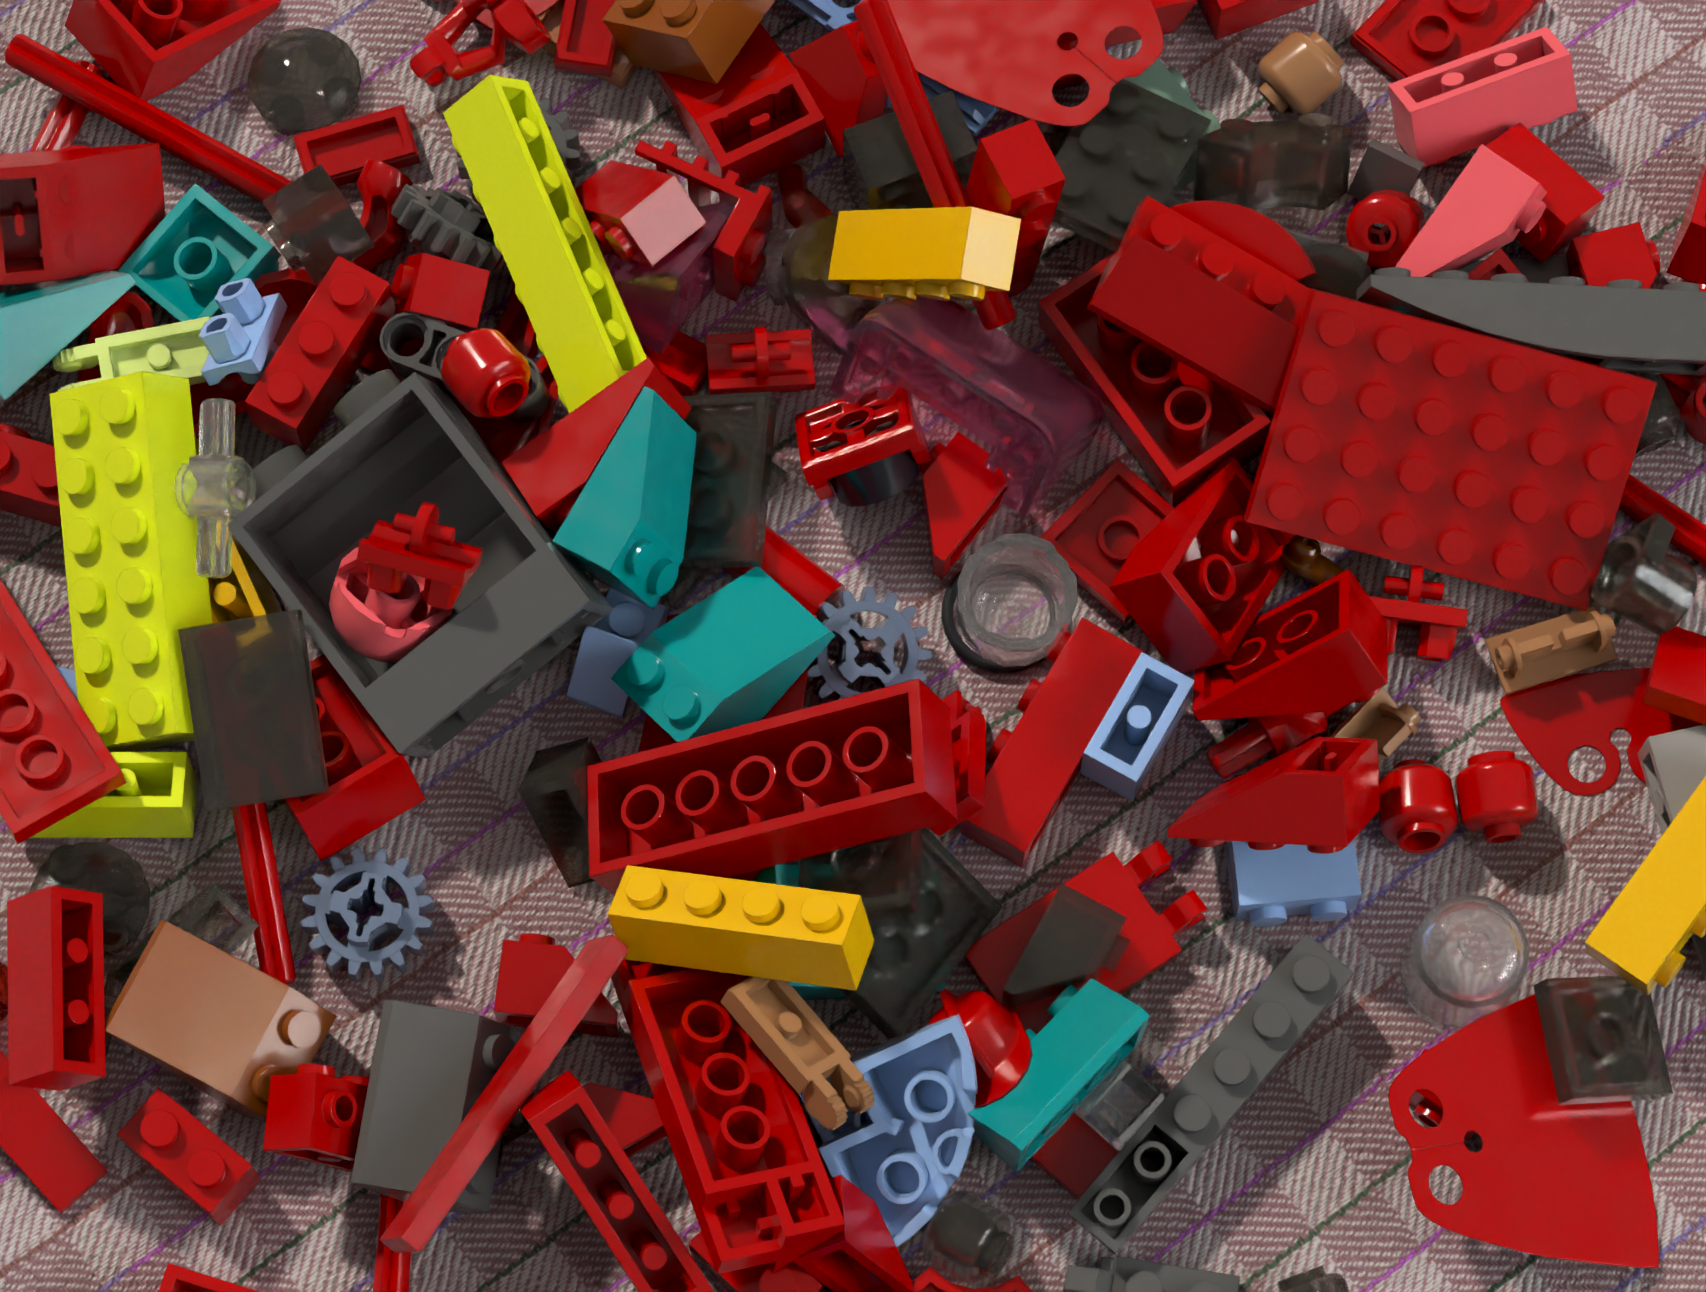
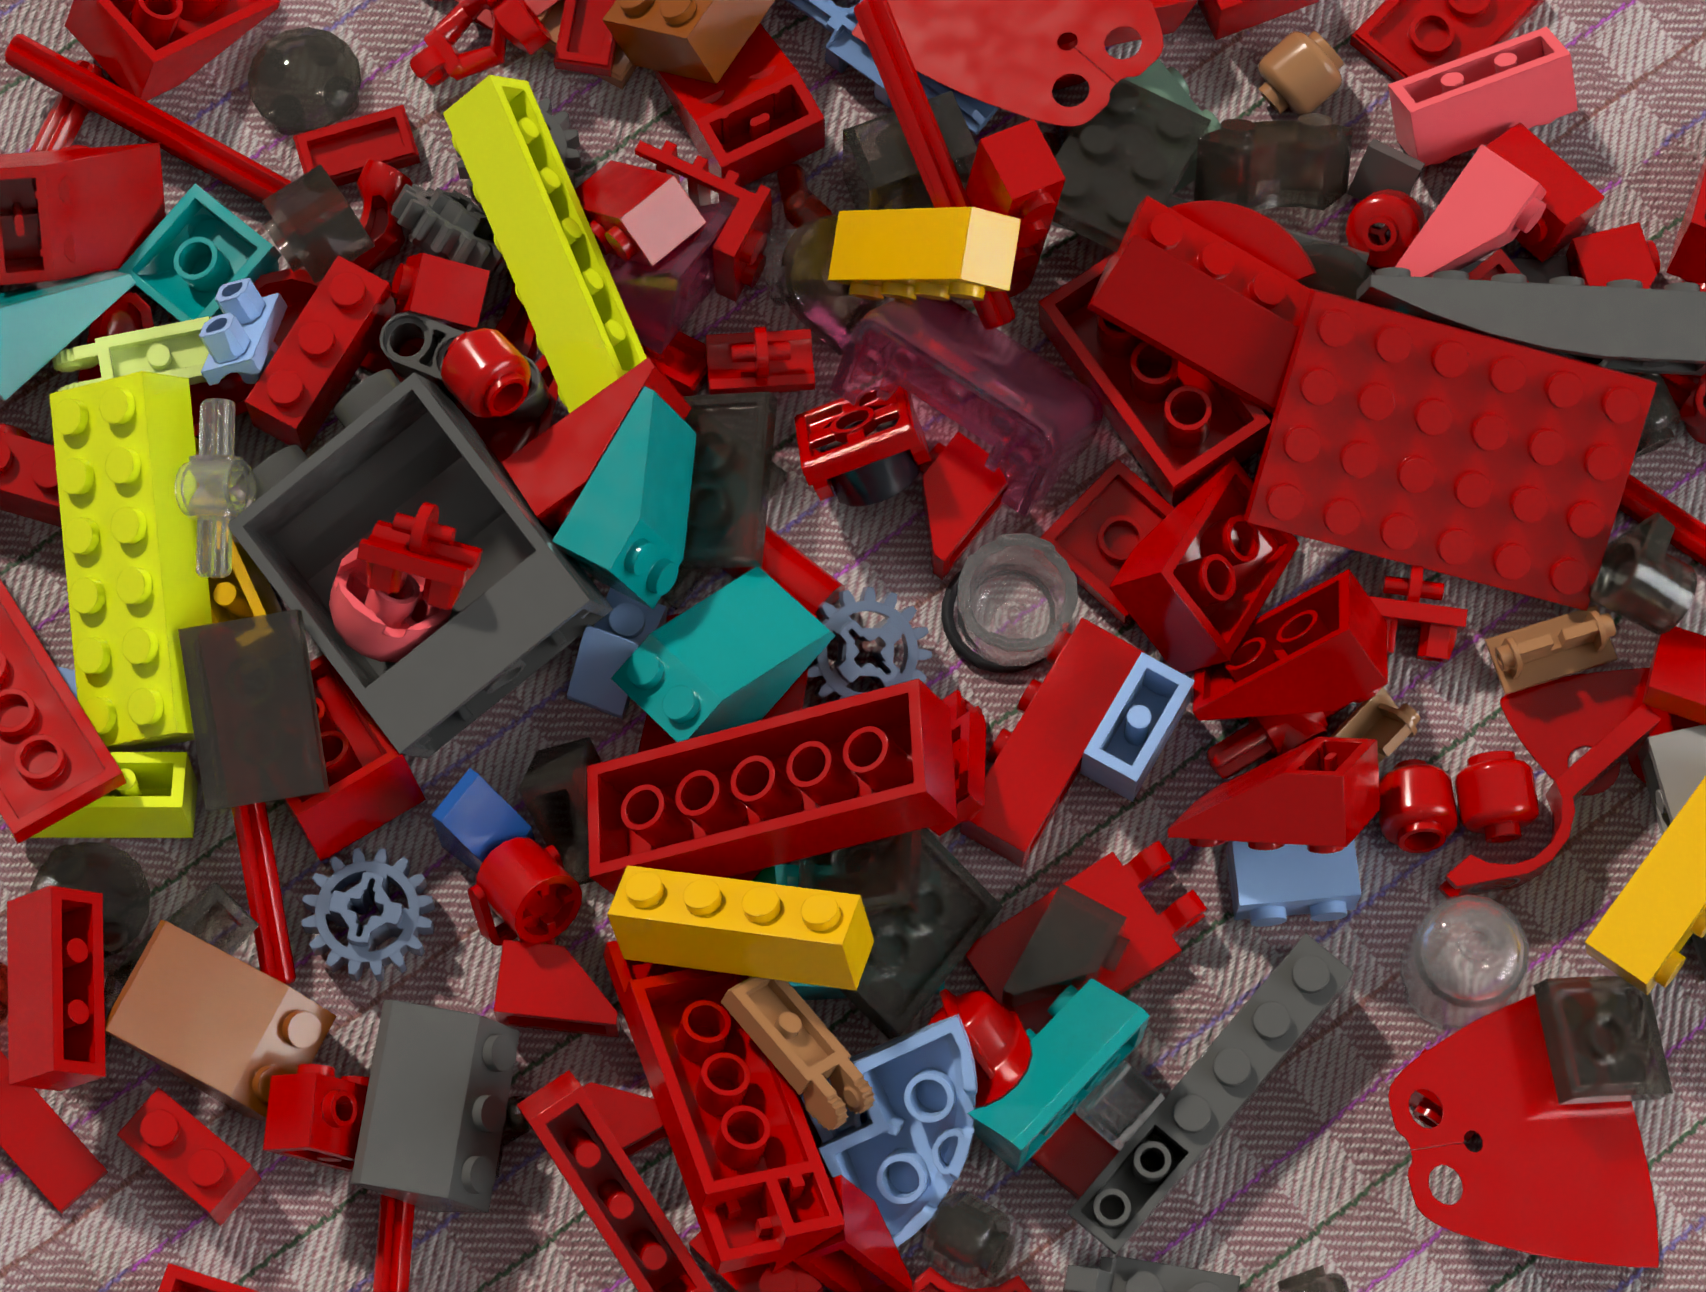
red tile [380,934,628,1253] -> none
red slope [789,20,887,159] -> none
reddish brown arm [1281,535,1360,586] -> none
none -> blue slope [431,768,536,874]
none -> red piece [468,837,582,946]
none -> red piece [1438,703,1661,900]

